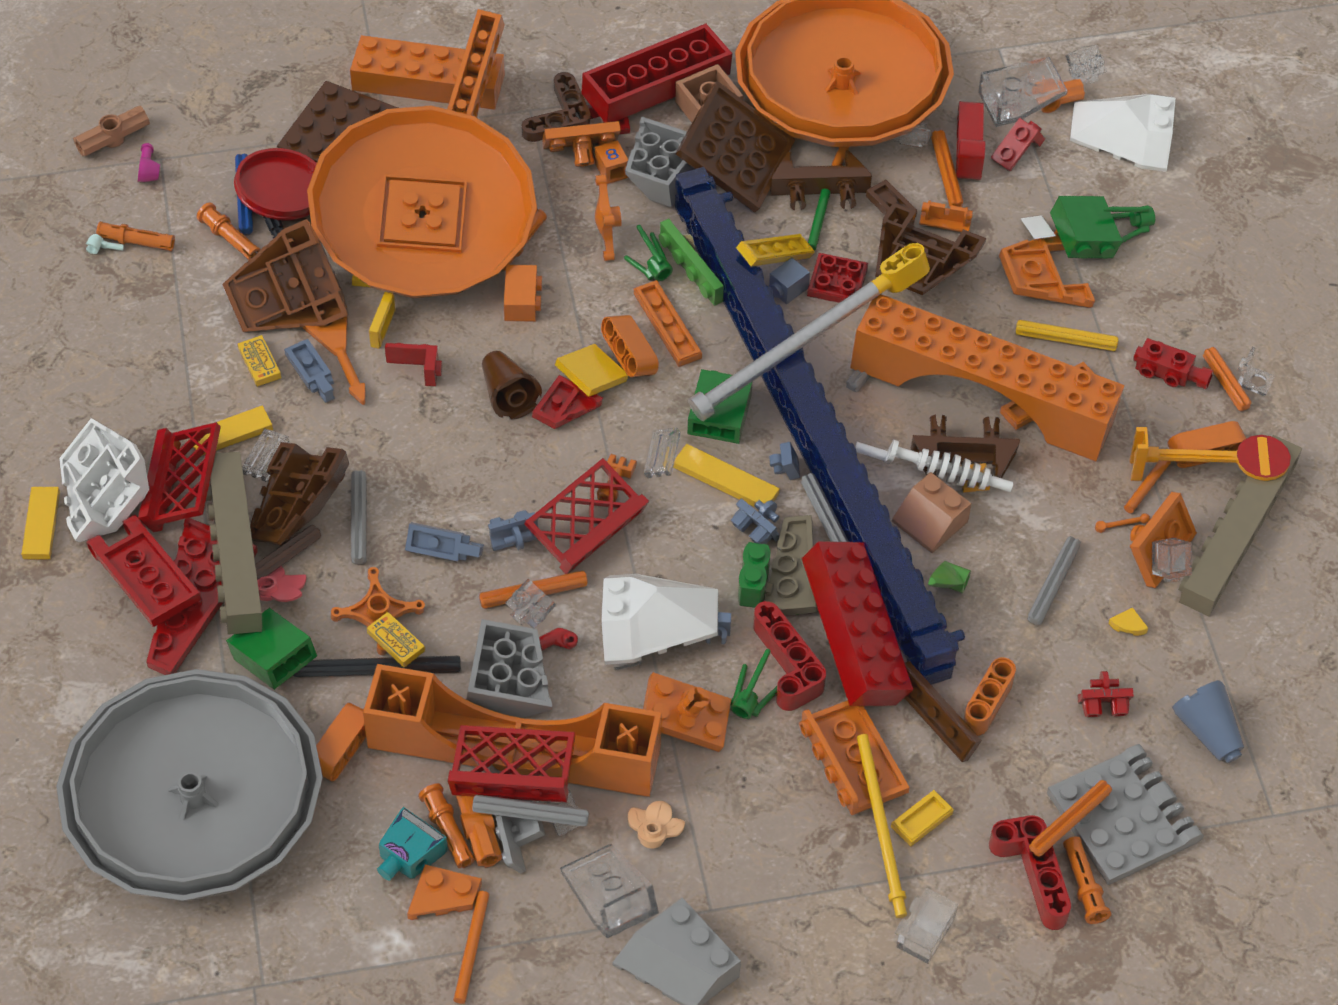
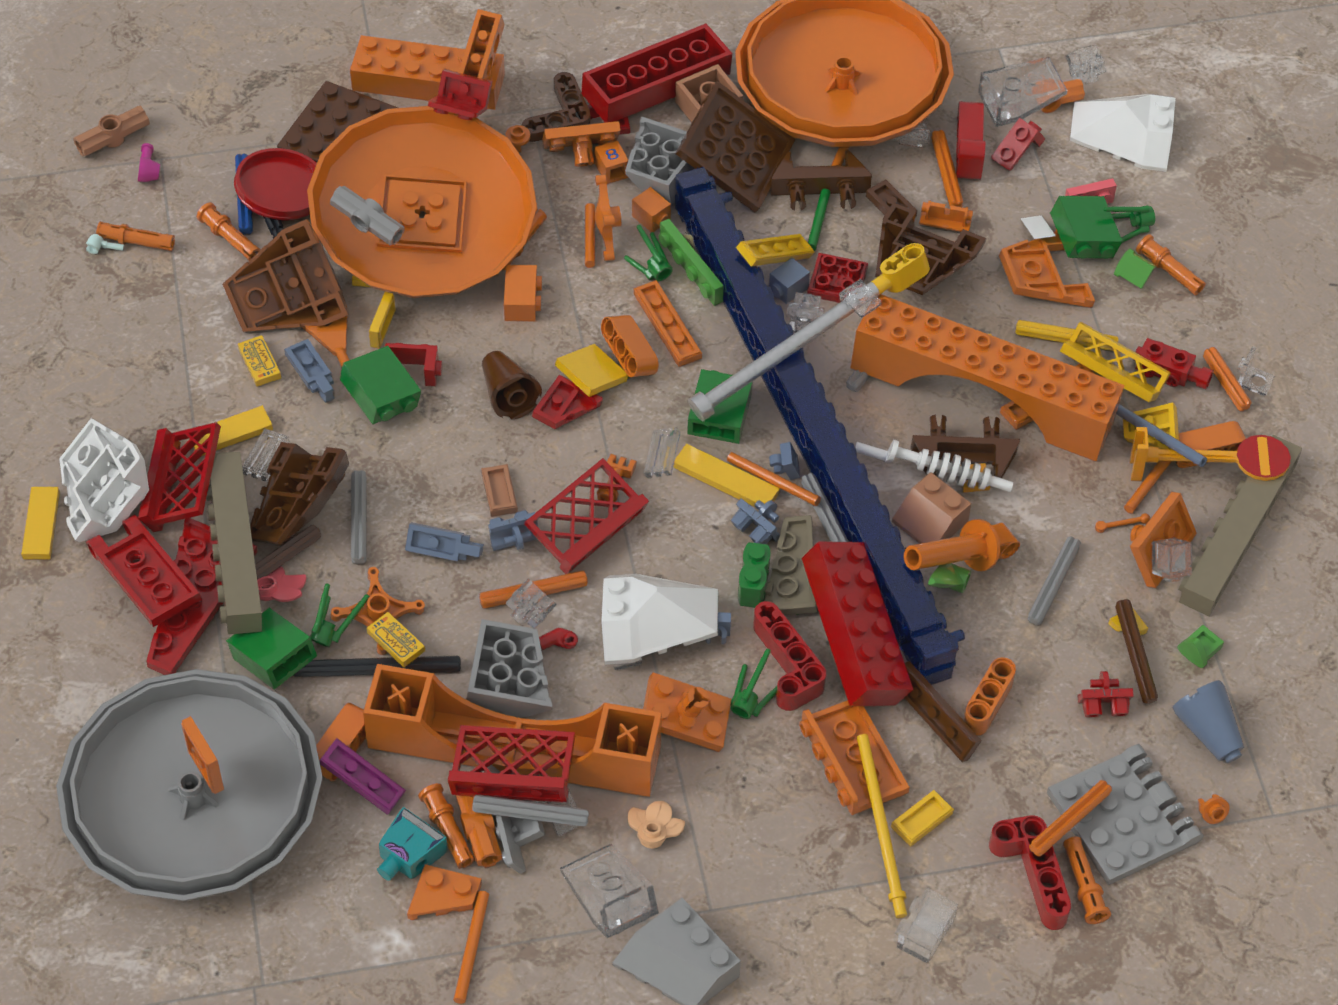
none -> orange tile [181,716,224,794]
none -> green plant [310,583,369,647]
none -> magenta tile [319,738,406,815]
none -> light grey piece [330,186,404,246]
none -> green brick [340,346,421,424]
none -> red bracket [428,69,493,120]
none -> nougat tile [481,464,518,517]
none -> orange plate [506,125,530,153]
none -> orange bar [585,203,595,268]
none -> orange brick [632,187,671,232]
none -> orange bar [727,452,821,506]
none -> clear brick [786,292,825,333]
none -> clear bracket [839,279,881,318]
none -> orange piece [904,519,1020,571]
none -> yellow fence [1060,322,1171,403]
none -> coral plate [1065,178,1117,204]
none -> bright green tile [1114,248,1156,288]
none -> reddish brown axle [1115,599,1158,704]
none -> sand blue piece [1116,404,1207,467]
none -> yellow wing [1123,402,1179,449]
none -> orange pin [1136,234,1206,296]
none -> bright green tile [1177,625,1224,668]
none -> orange plate [1198,794,1230,824]

